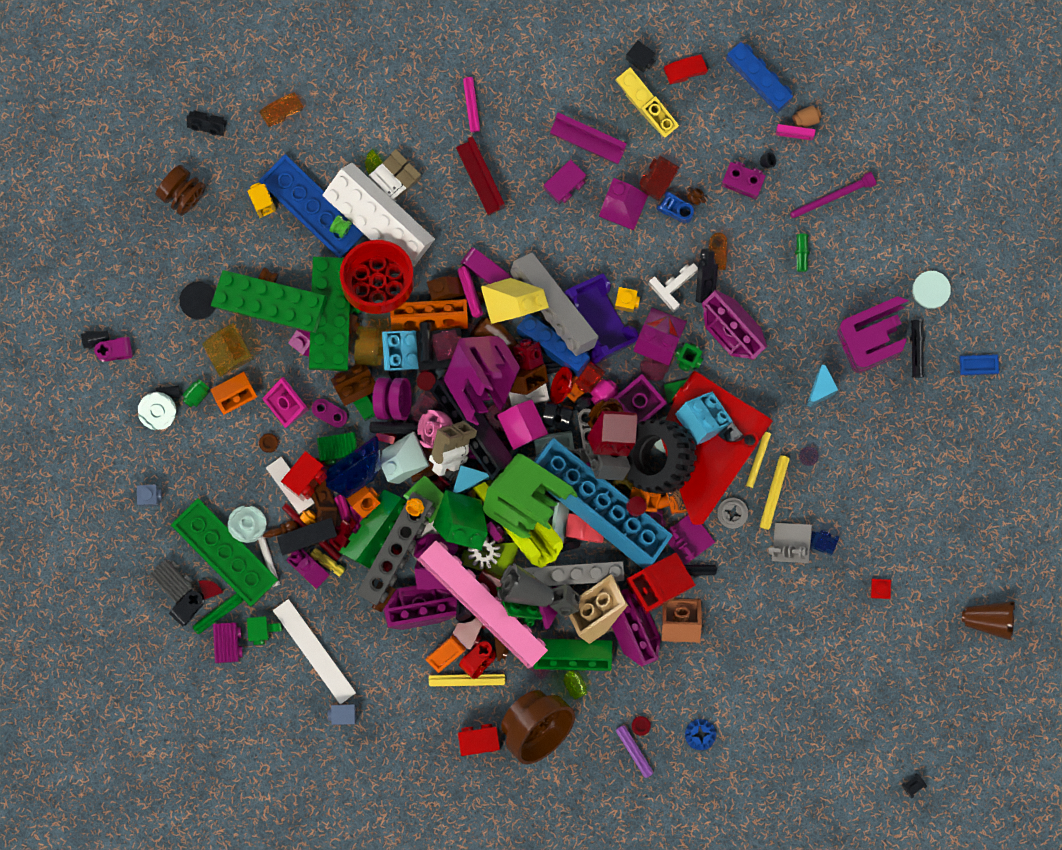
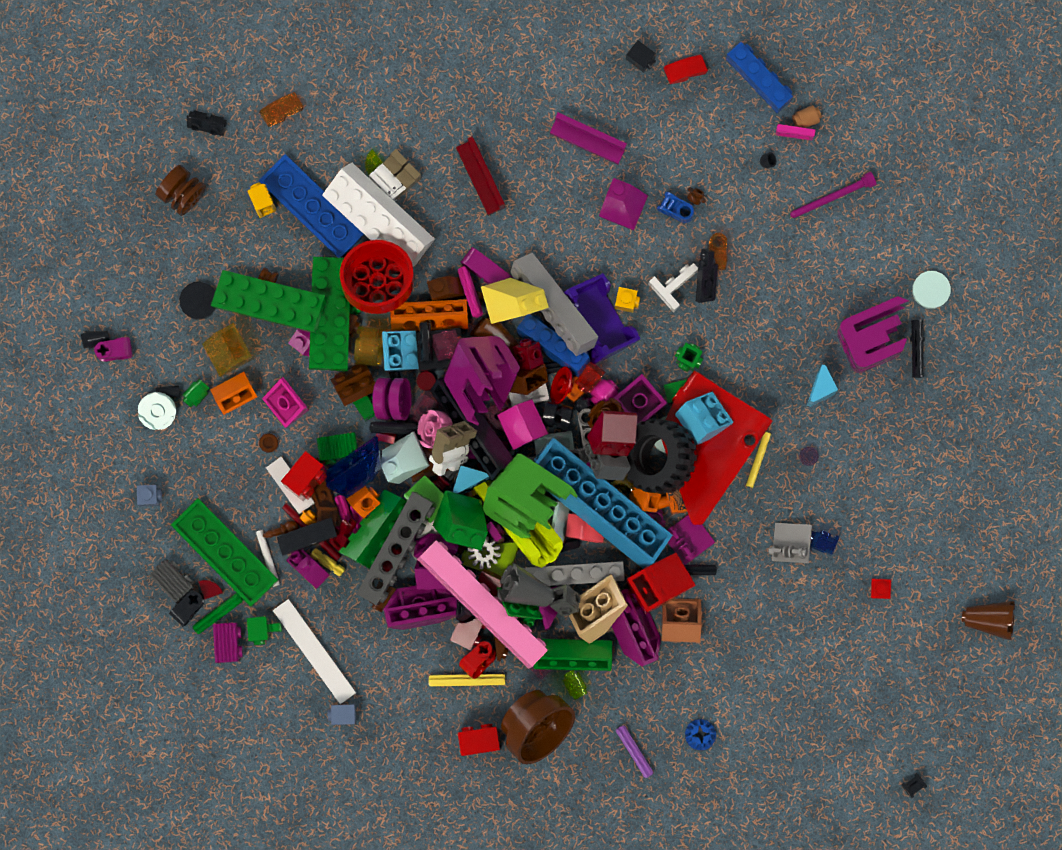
light aqua tile [228,506,266,543] -> none
magenta plate [311,399,348,428] -> none
bright green wheel [329,215,352,239] -> none
light orange plate [406,498,424,516] -> none
orange tile [425,635,466,673] -> none
dark pink axle [463,77,480,133] -> none
magenta brick [543,159,586,204] -> none
light yellow slope [615,67,679,138] -> none
dark red tile [626,496,647,517] -> none
dark red tile [631,716,651,736] -> none
magenta slope [633,308,687,366] -> none
clear red brick [639,156,680,201] -> none
clear pink brick [640,356,669,381] -> none
magenta wedge [702,290,767,360] -> none
light grey gear [717,498,748,529] -> none
black tile [718,422,745,442] -> none
magenta brick [721,161,766,200] -> none
light yellow axle [760,455,789,530] -> none
green axle [795,234,810,272] -> none
blue tile [959,355,999,375] -> none

